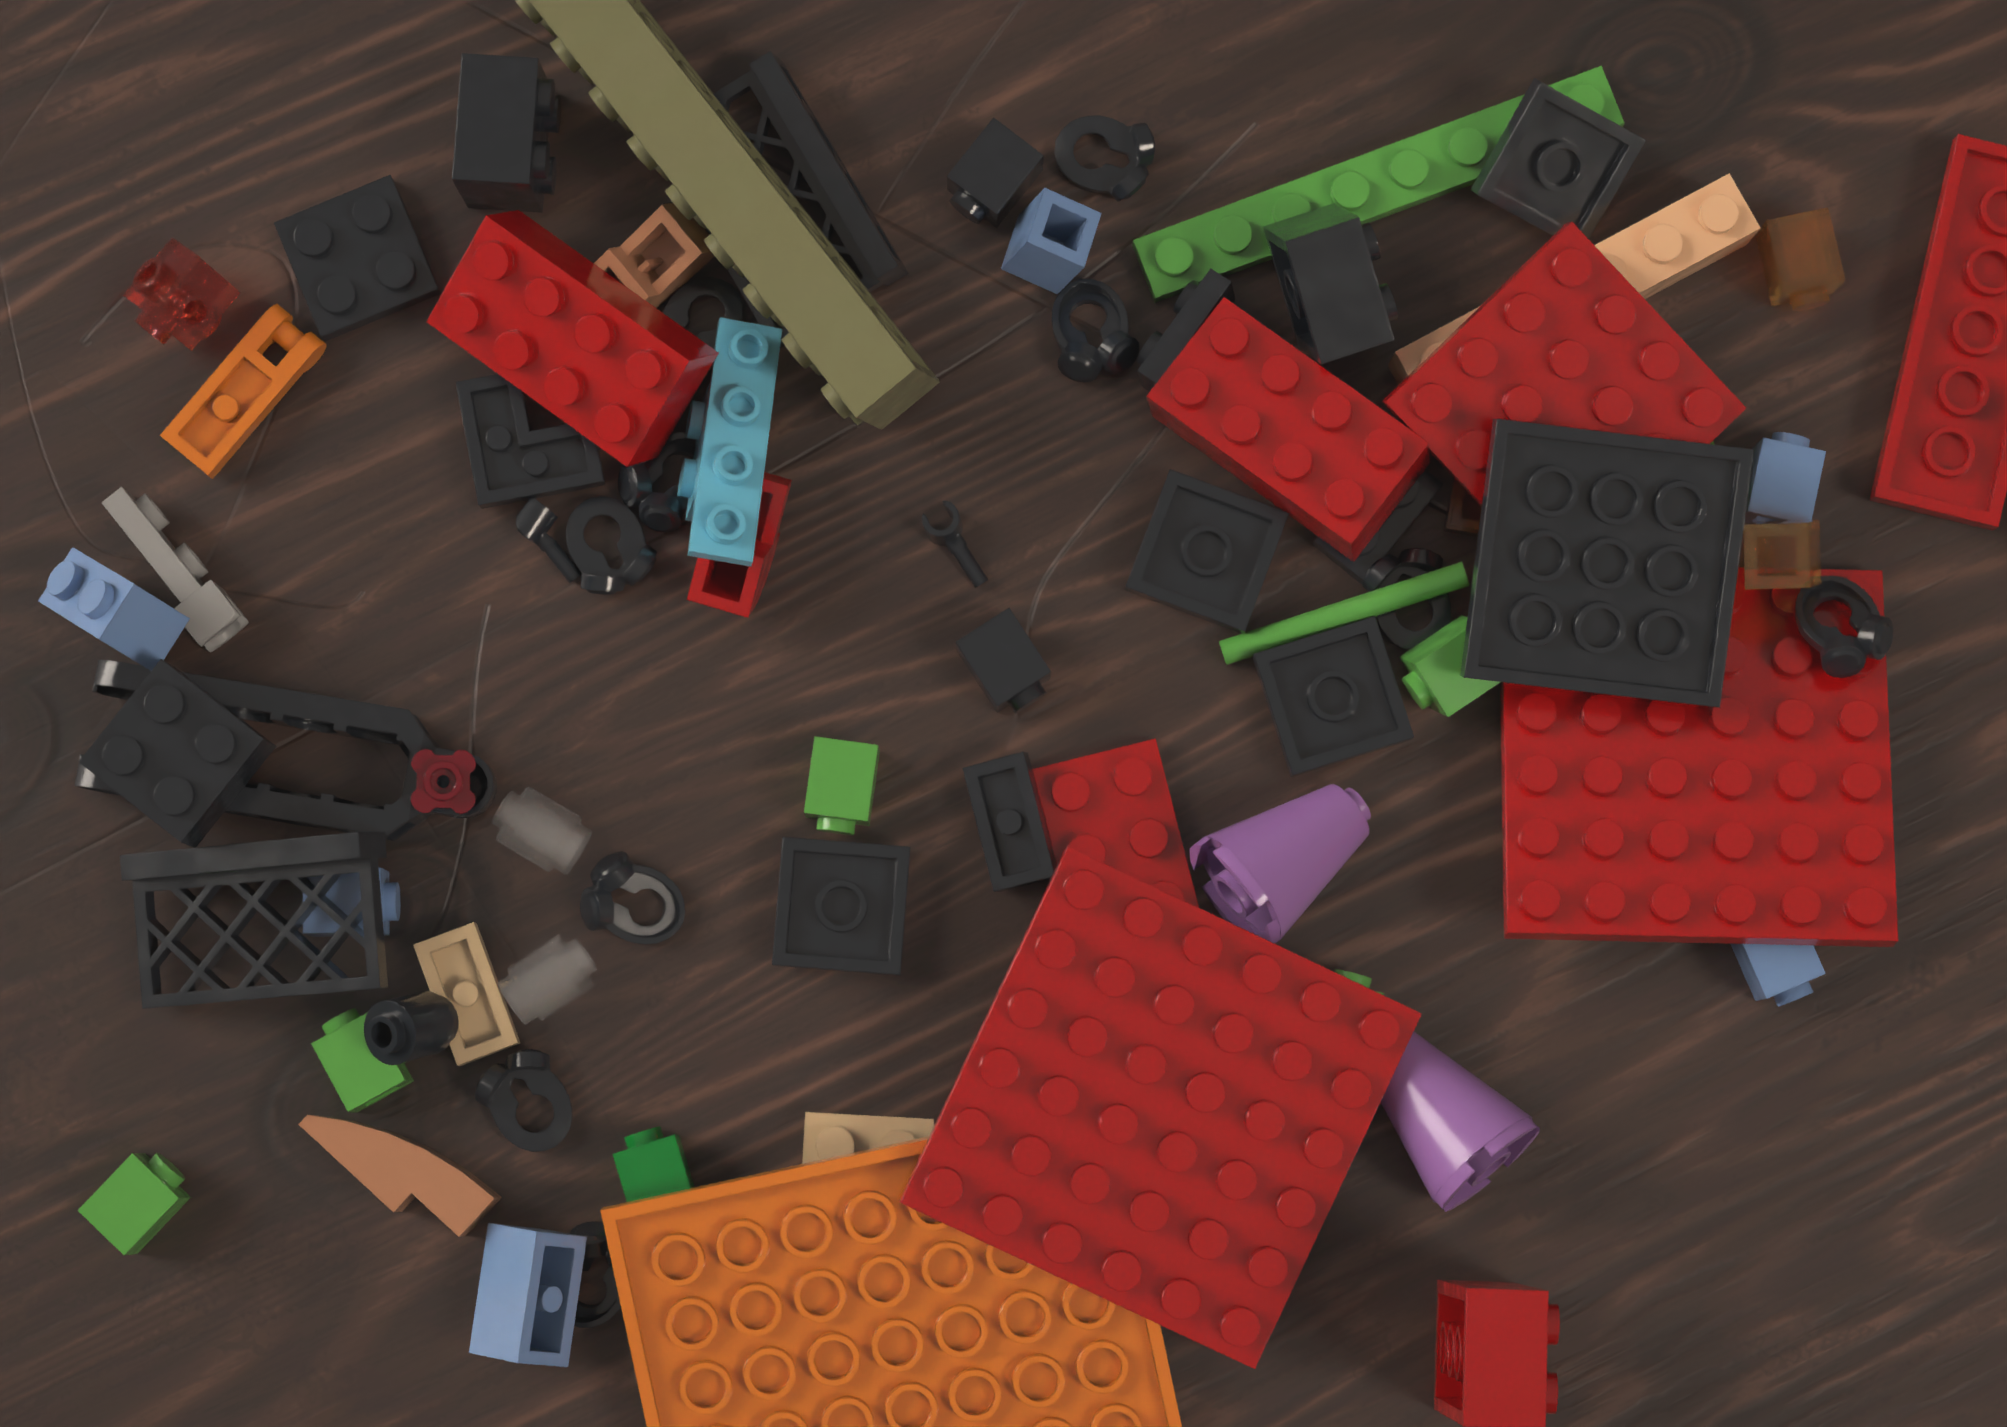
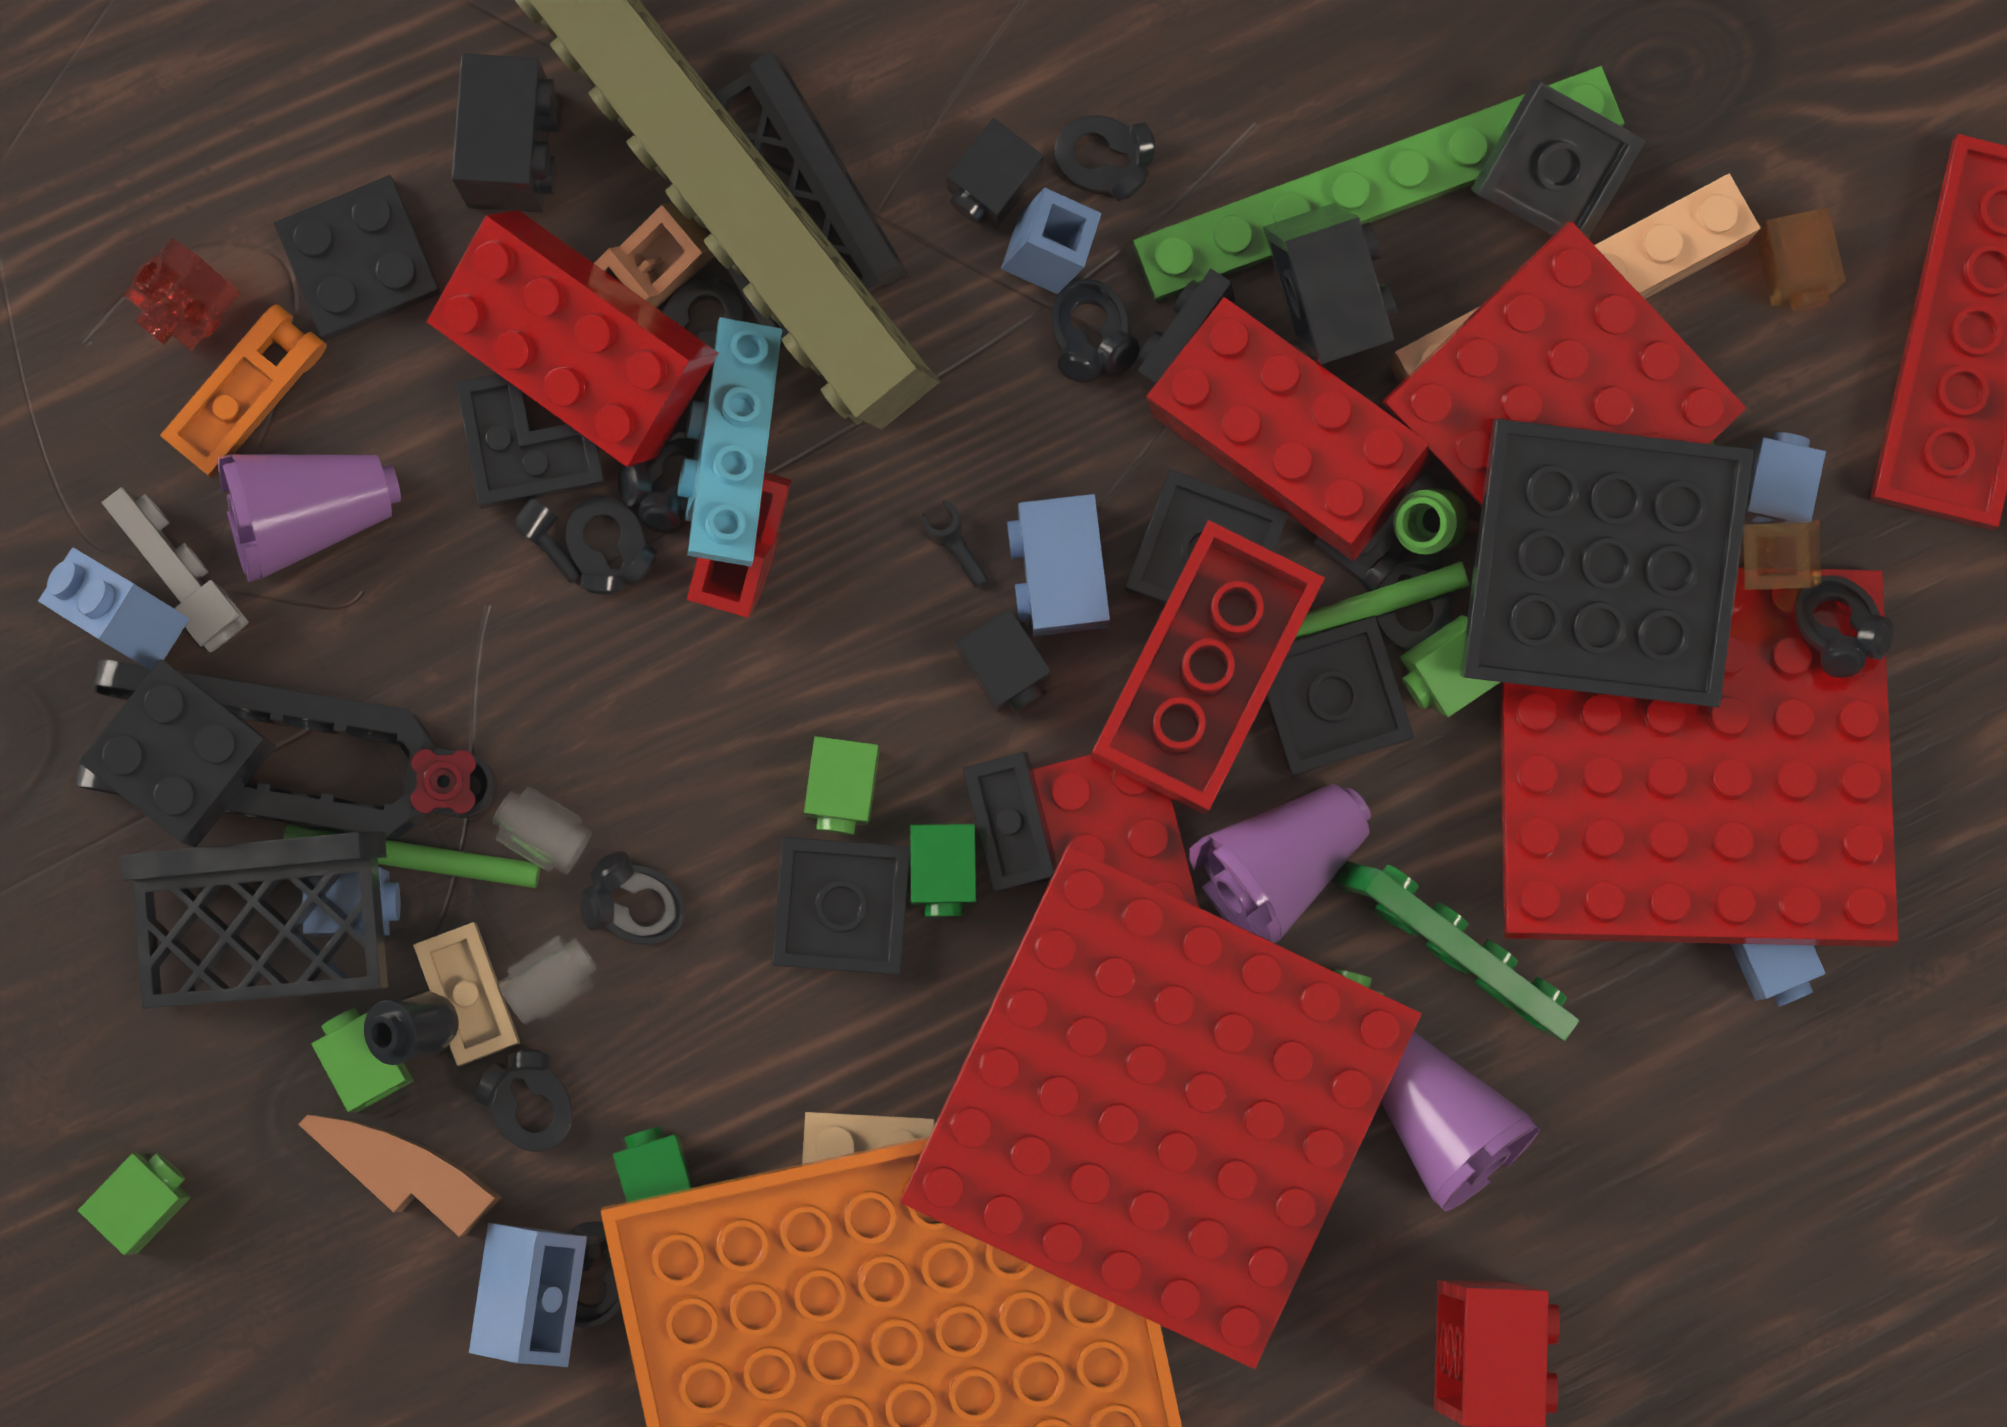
none -> medium lavender cone [218,454,401,582]
none -> bright green bar [283,824,540,888]
none -> green brick [910,824,976,918]
none -> medium blue brick [1007,494,1110,637]
none -> red brick [1091,520,1325,815]
none -> green wing [1330,861,1580,1041]
none -> bright green brick [1393,488,1469,554]

